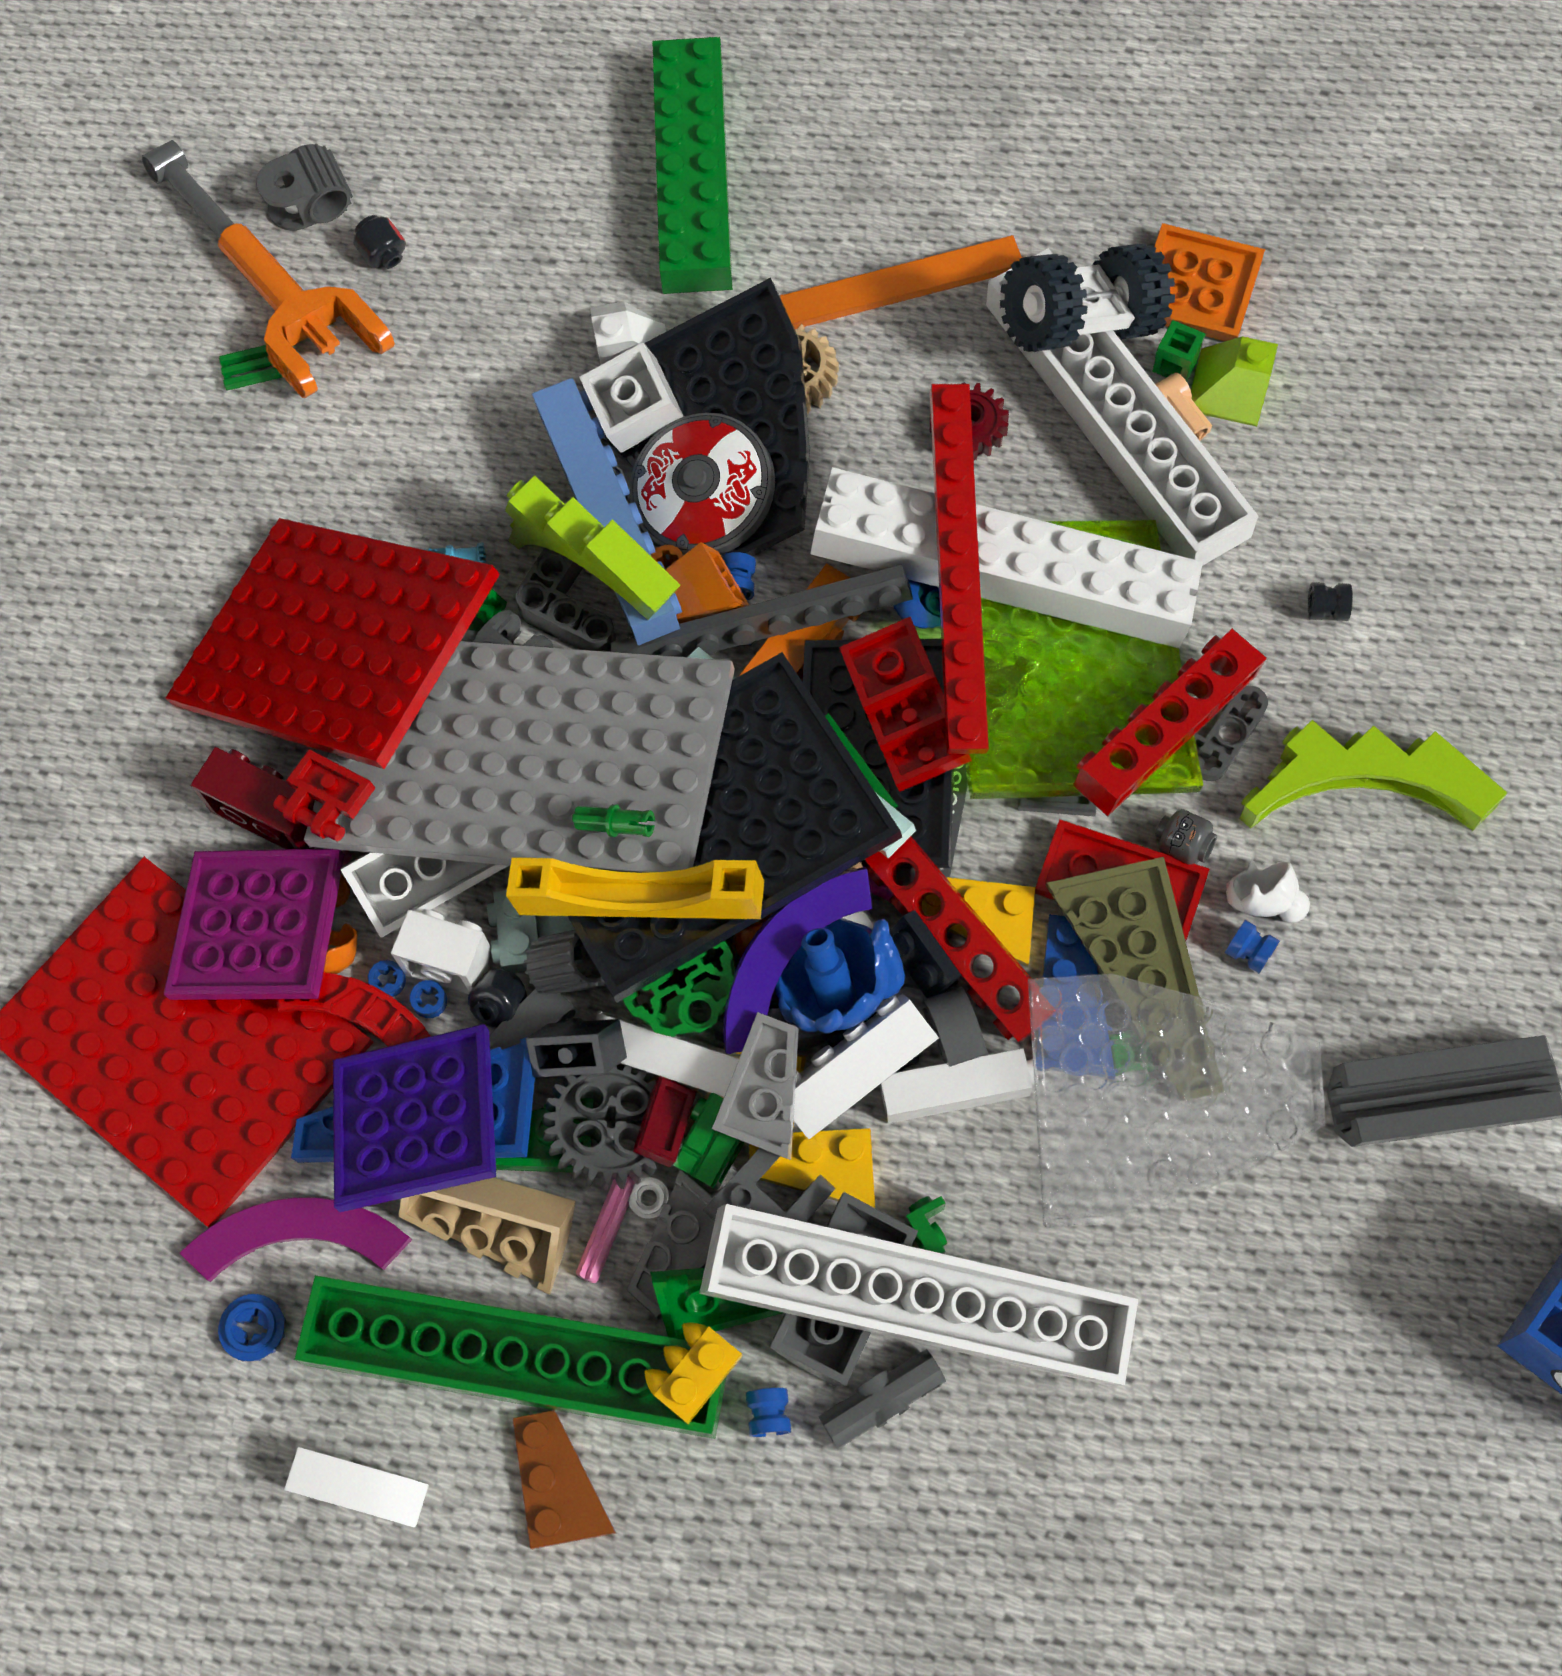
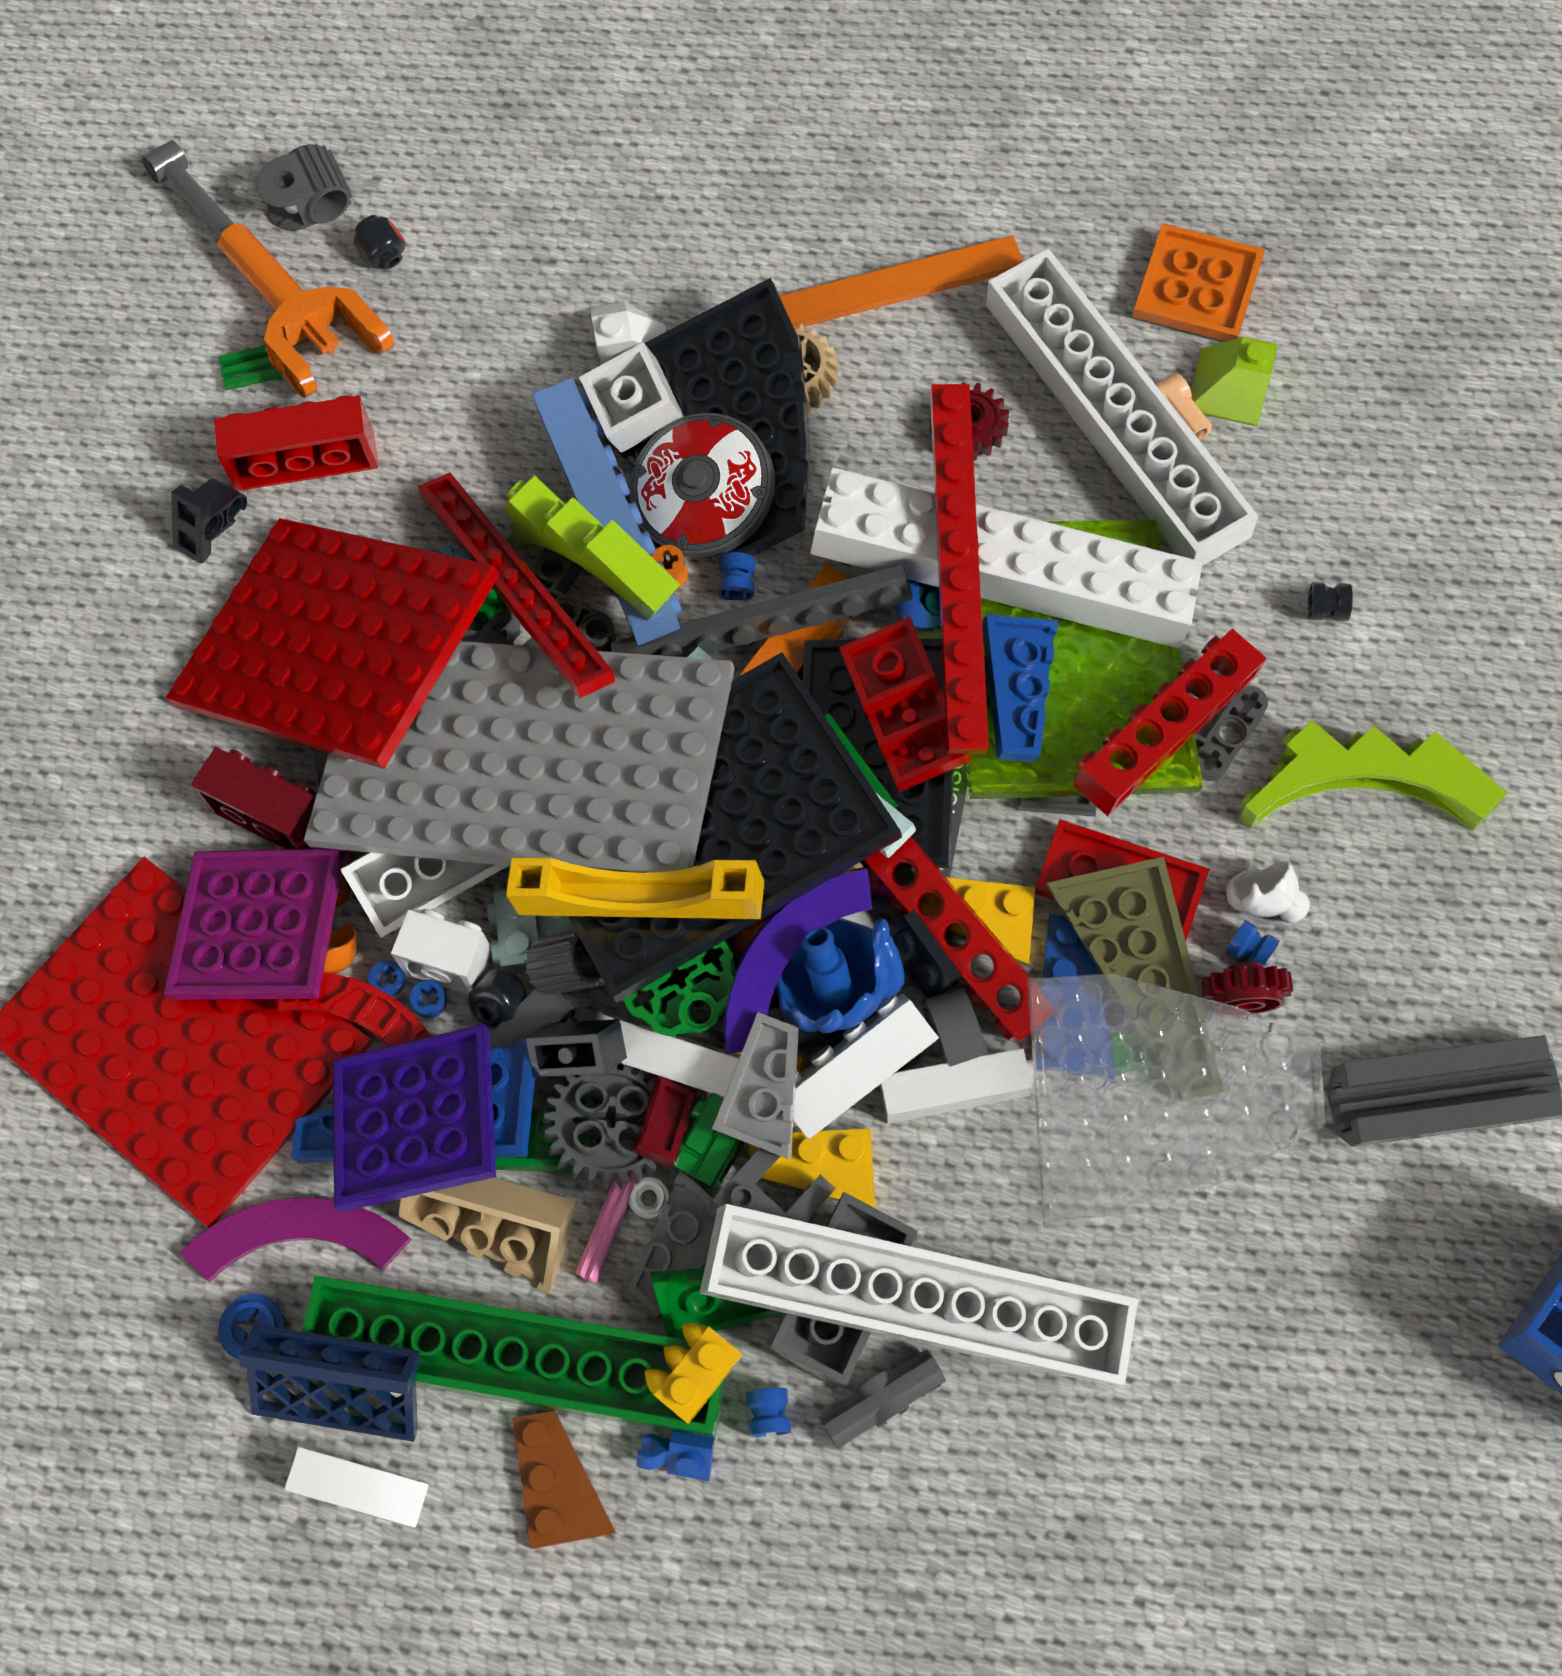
red plate [273,749,375,842] -> none
green axle [572,804,655,837] -> none
green brick [652,37,733,294] -> none
orange slope [666,542,749,624] -> none
green bracket [904,1196,947,1254] -> none
black plate [1000,244,1175,352] -> none
green brick [1152,320,1206,382] -> none
dark grey head [1155,809,1217,865] -> none
none -> black tile [171,478,247,564]
none -> red brick [214,395,378,491]
none -> dark blue fence [239,1324,420,1442]
none -> red plate [418,472,615,698]
none -> blue plate [637,1430,715,1481]
none -> blue wing [982,614,1058,762]
none -> dark red gear [1201,962,1293,1015]

